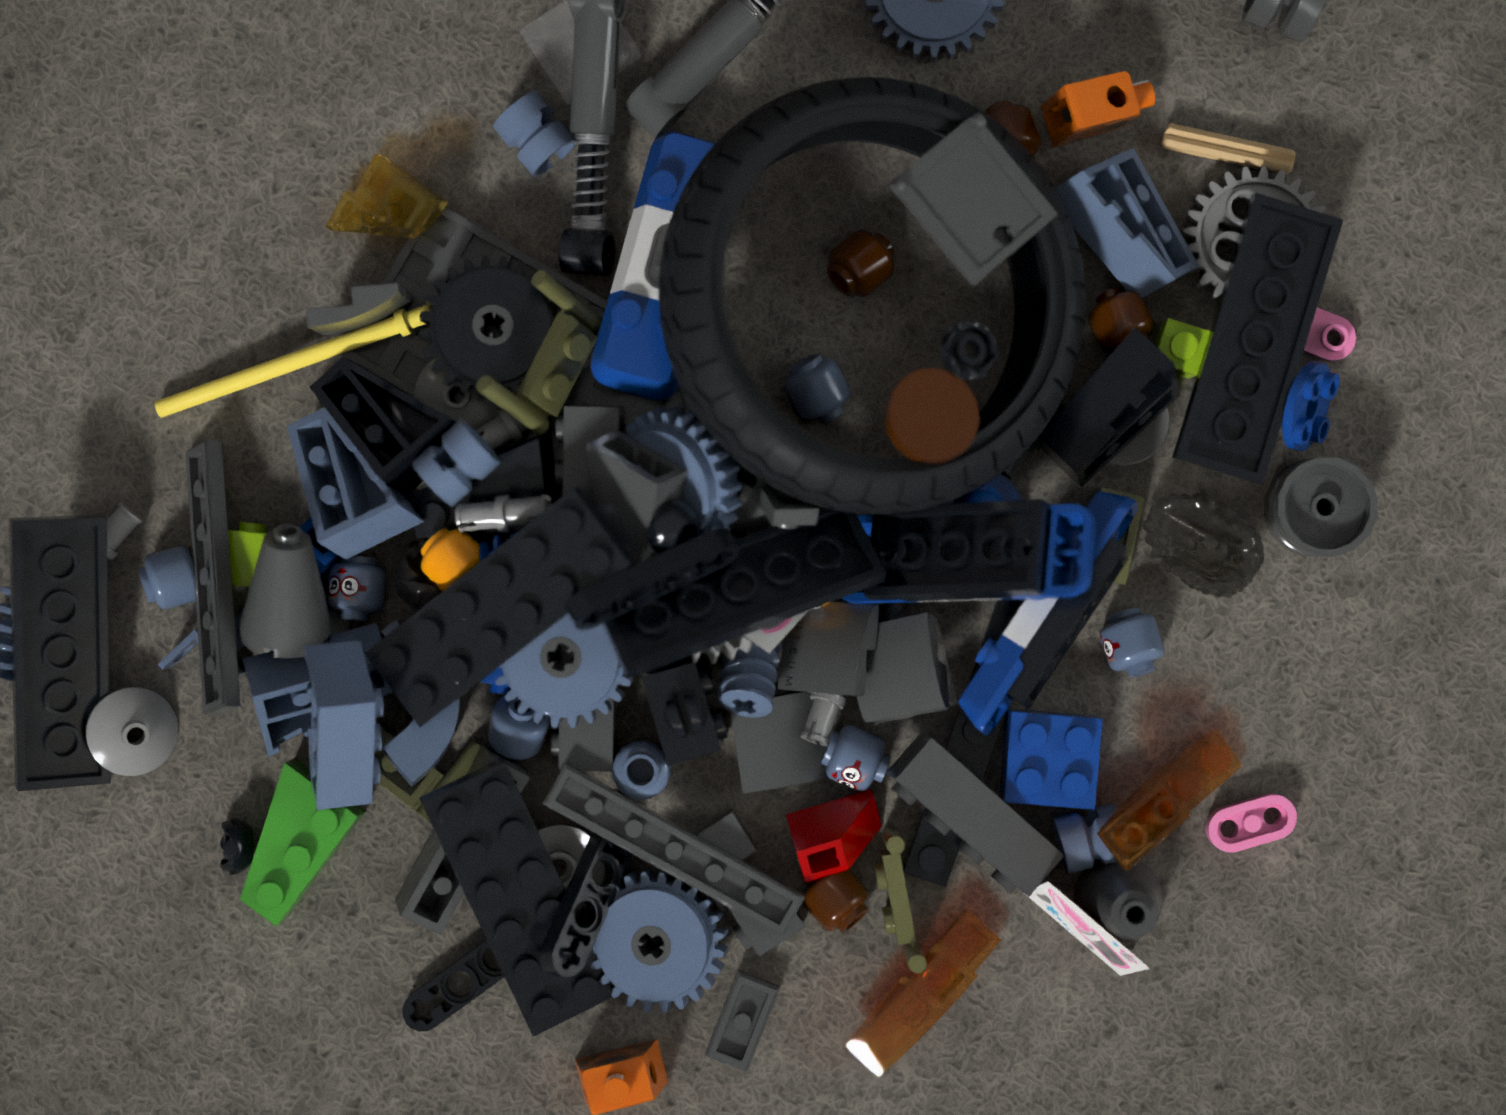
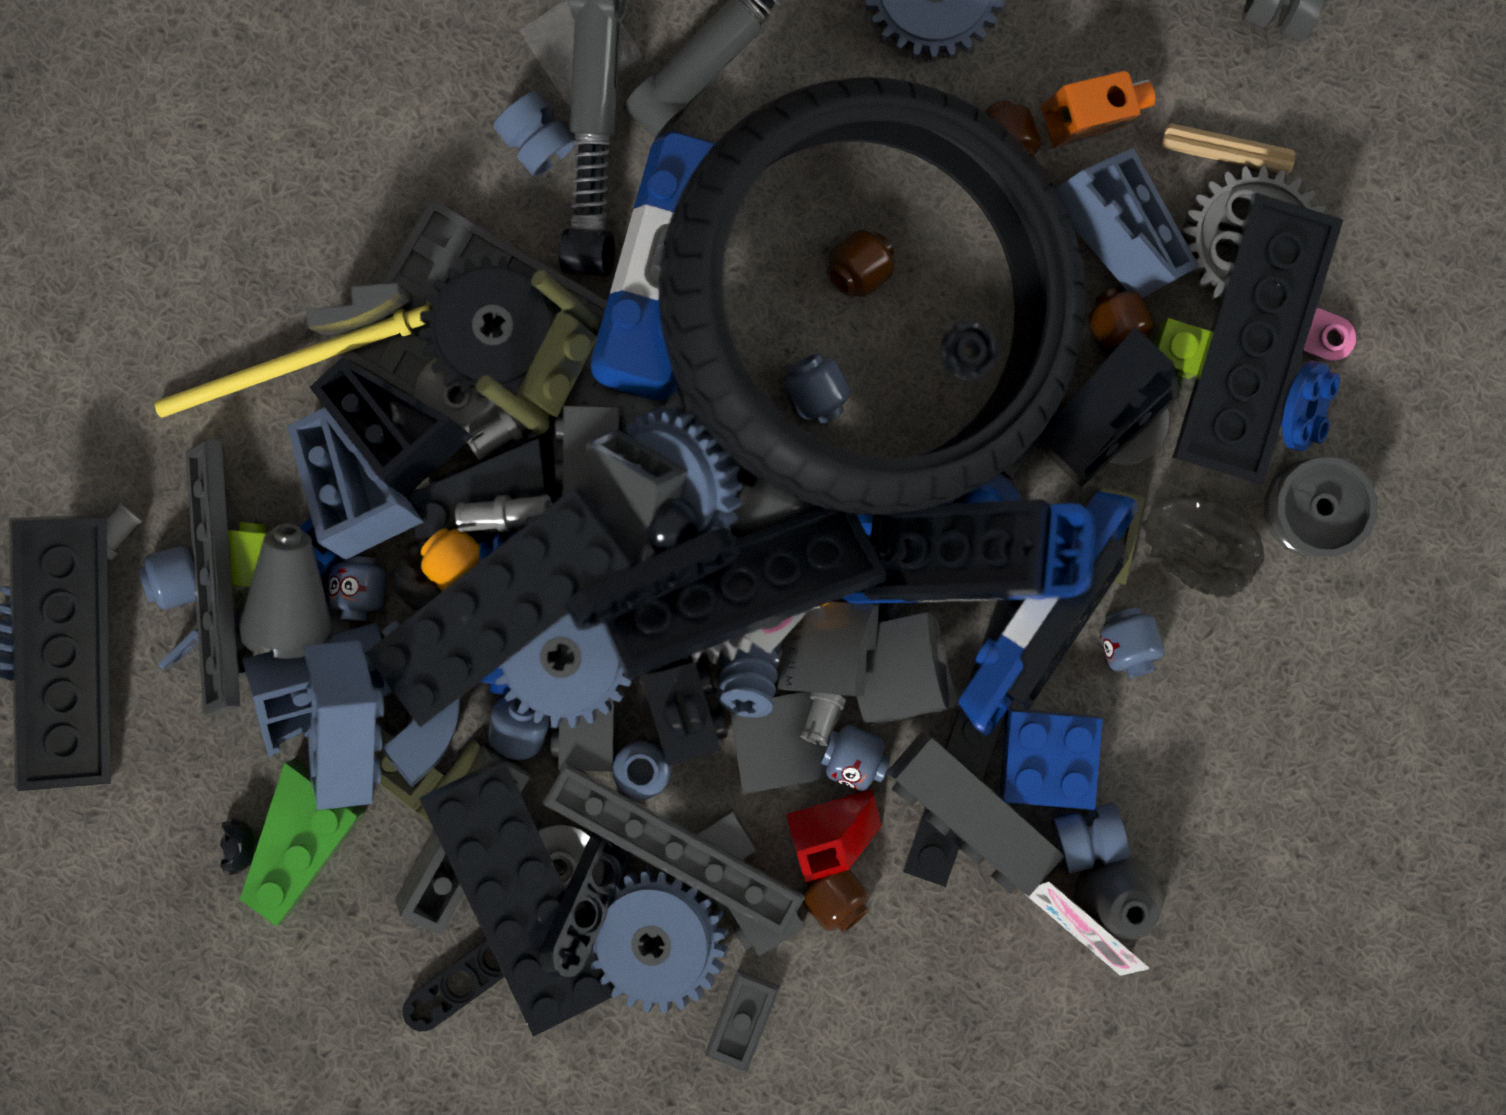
light grey dish [86,687,178,776] -> none
clear yellow slope [326,154,448,238] -> none
sand blue wheel [412,418,501,507] -> none
orange torso [575,1039,668,1115] -> none
dark grey plate [758,487,819,529] -> none
clear orange slope [844,909,1001,1076] -> none
olive plate [874,826,927,973] -> none
reddish brown tile [885,368,980,464] -> none
dark grey container [889,112,1058,287] -> none
clear orange slope [1097,729,1243,871] -> none
bright pink plate [1205,793,1297,853] -> none

